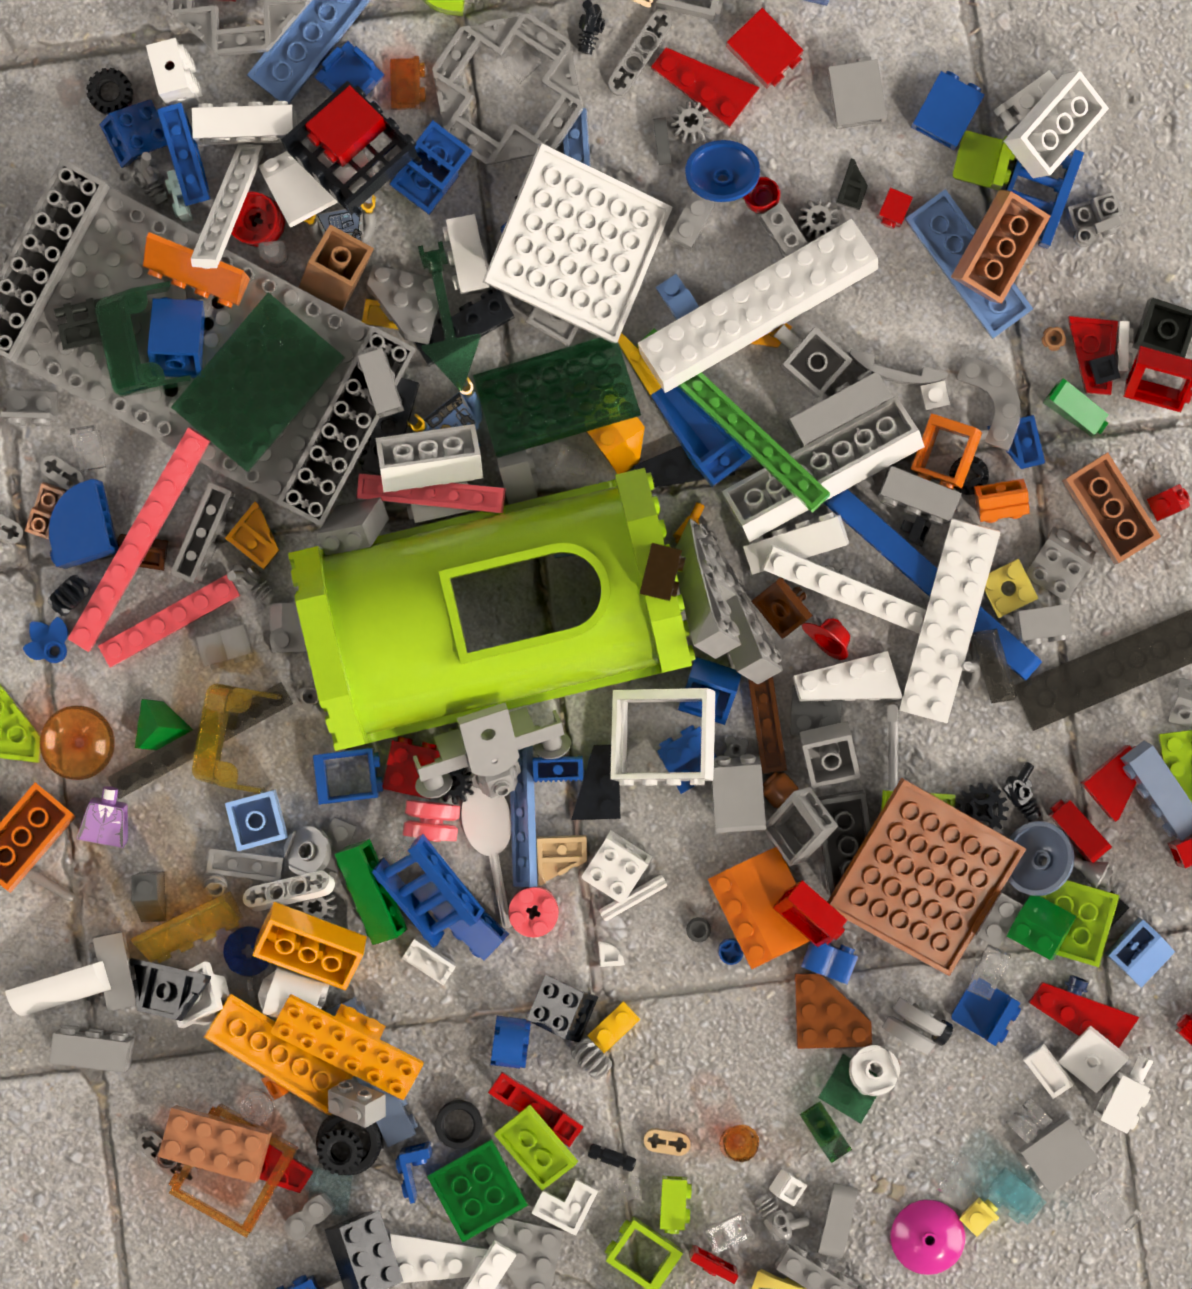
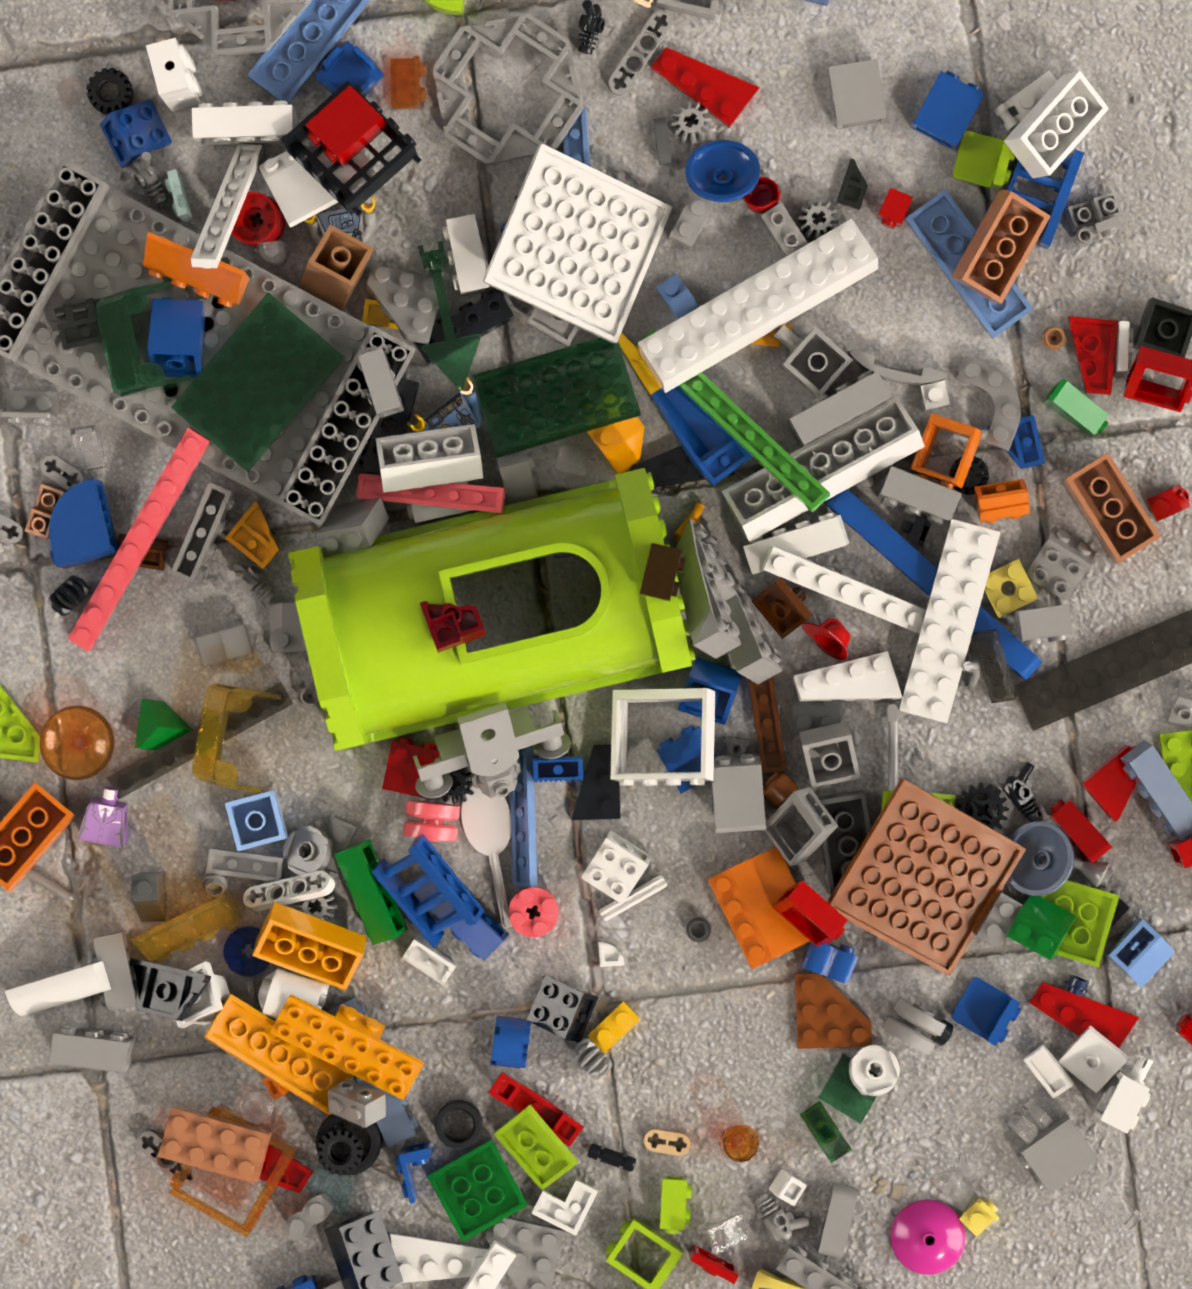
blue plate [23,617,68,663] -> none
coral plate [98,574,241,668] -> none
blue window [157,103,210,206] -> none
blue window [313,748,383,805] -> none
blue bracket [389,120,473,215] -> none
tan wing [537,835,587,885] -> none
blue wheel [718,938,744,965] -> none
red brick [726,8,804,89] -> none
clear slope [967,944,1011,1000] -> none
clear light blue brick [986,1167,1046,1225] -> none
black plate [1088,354,1121,385] -> none
none -> dark red slope [420,601,486,653]

